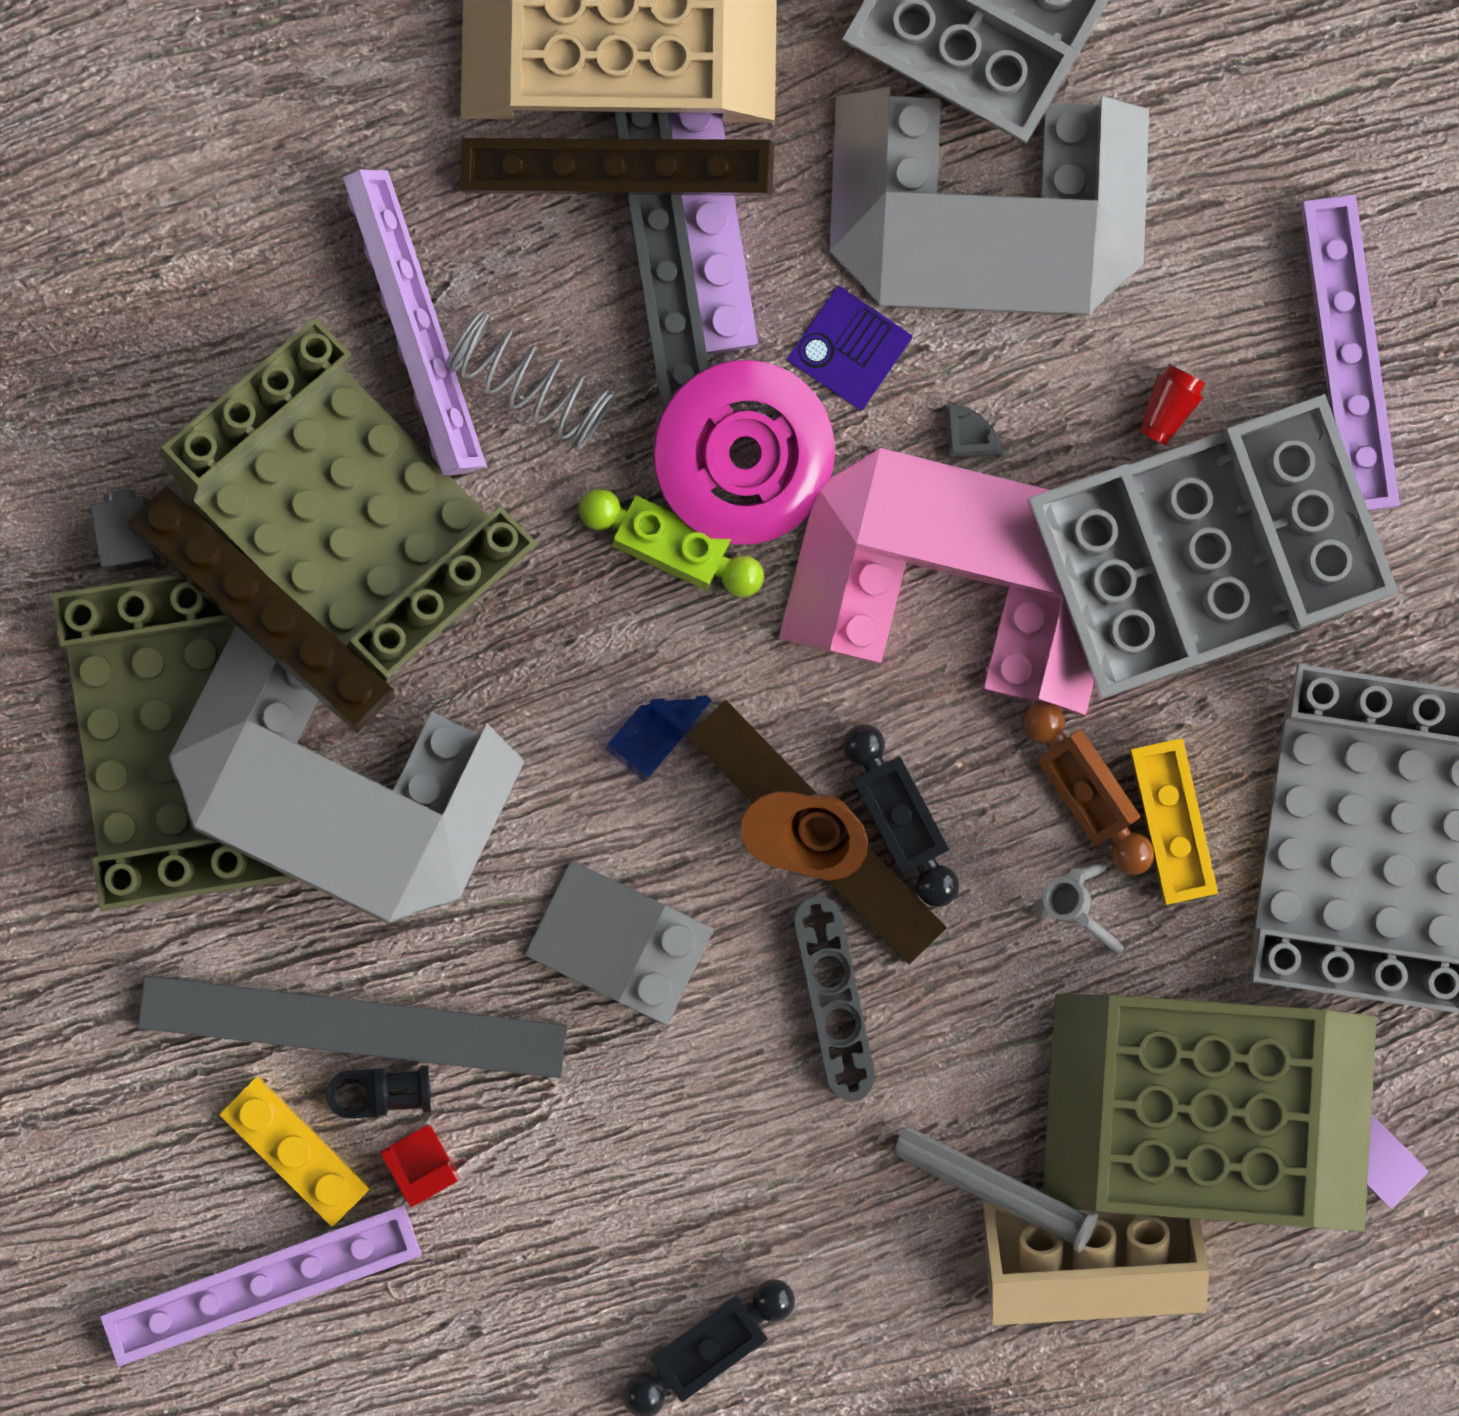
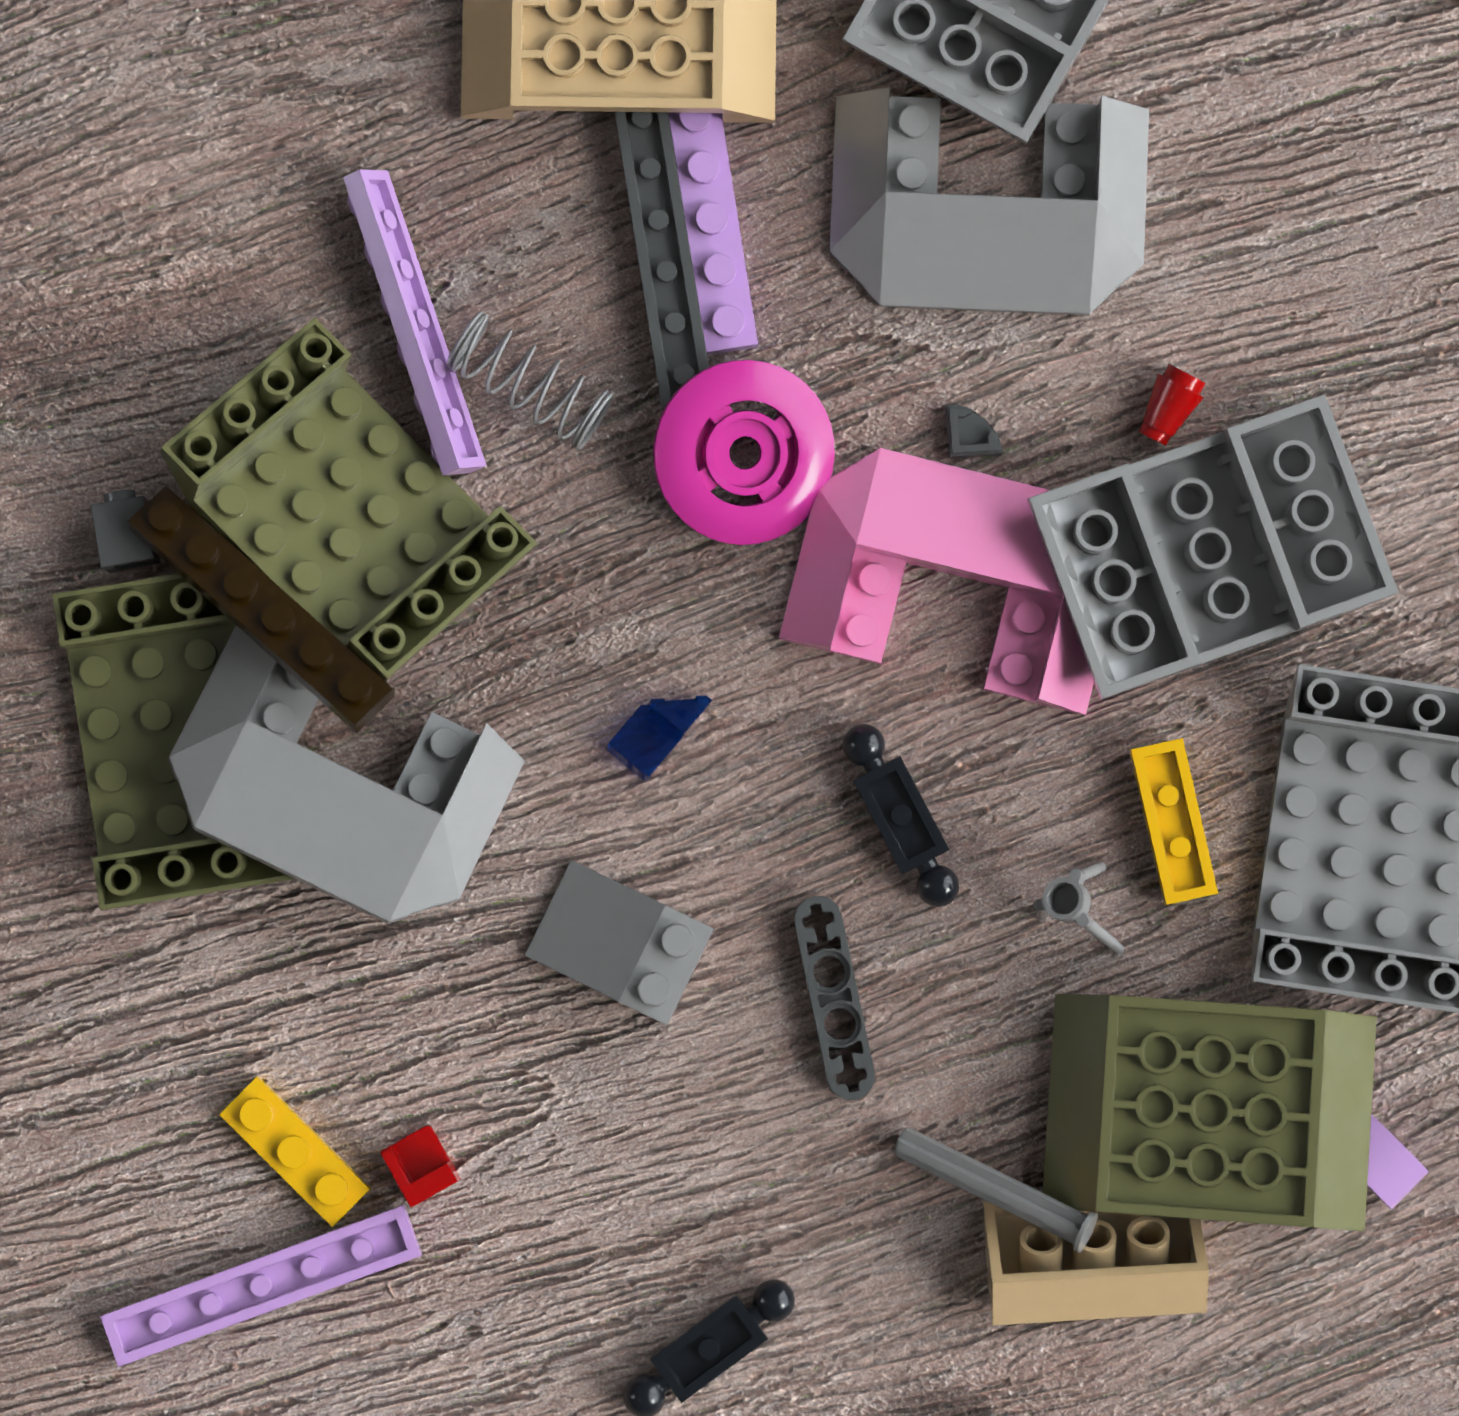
dark grey tile [138,976,567,1078] -> none
black connector [326,1065,432,1119] -> none
dark brown plate [460,138,775,196] -> none
lime plate [579,488,764,598] -> none
dark brown tile [688,700,947,965] -> none
dark orange piece [741,791,868,881] -> none
dark purple sticker [788,286,913,410] -> none
dark orange plate [1023,702,1155,875] -> none
lavender plate [1301,194,1400,512] -> none

